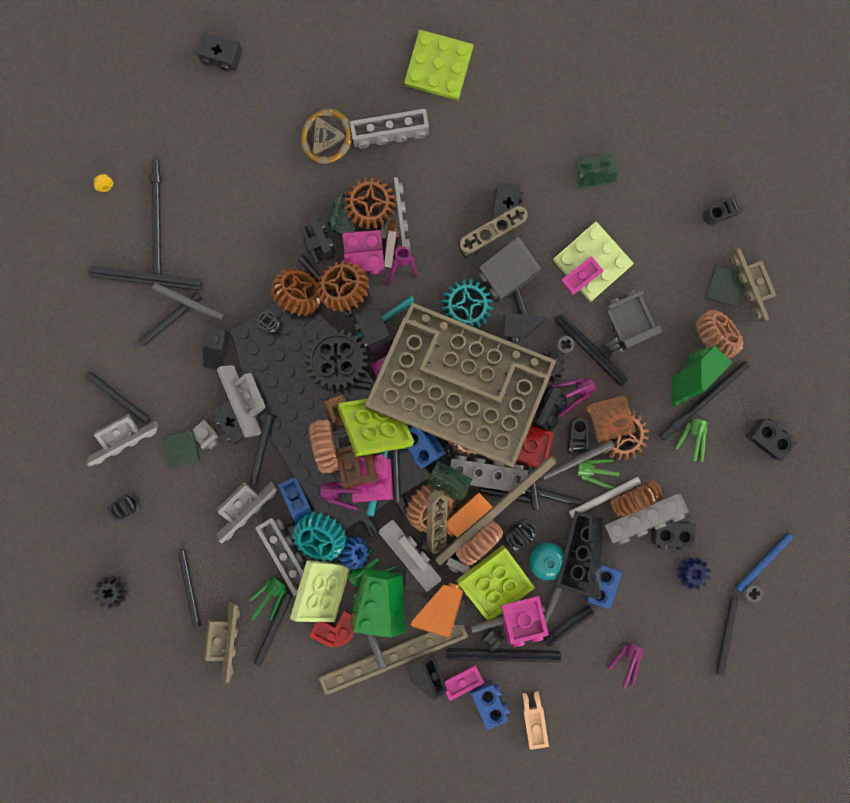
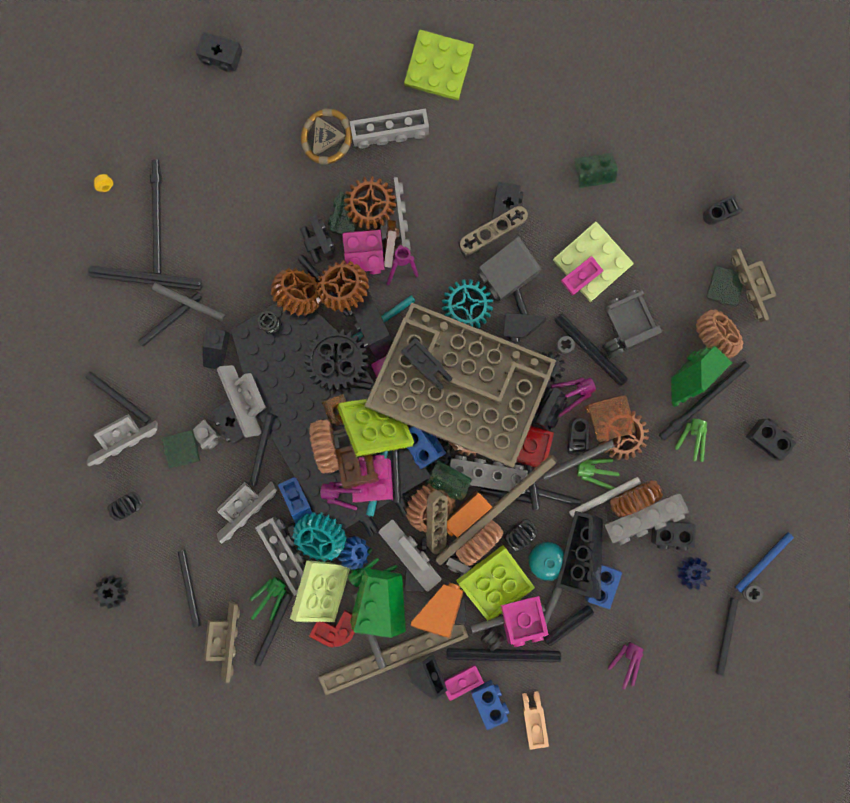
none -> black hinge [401,338,453,391]

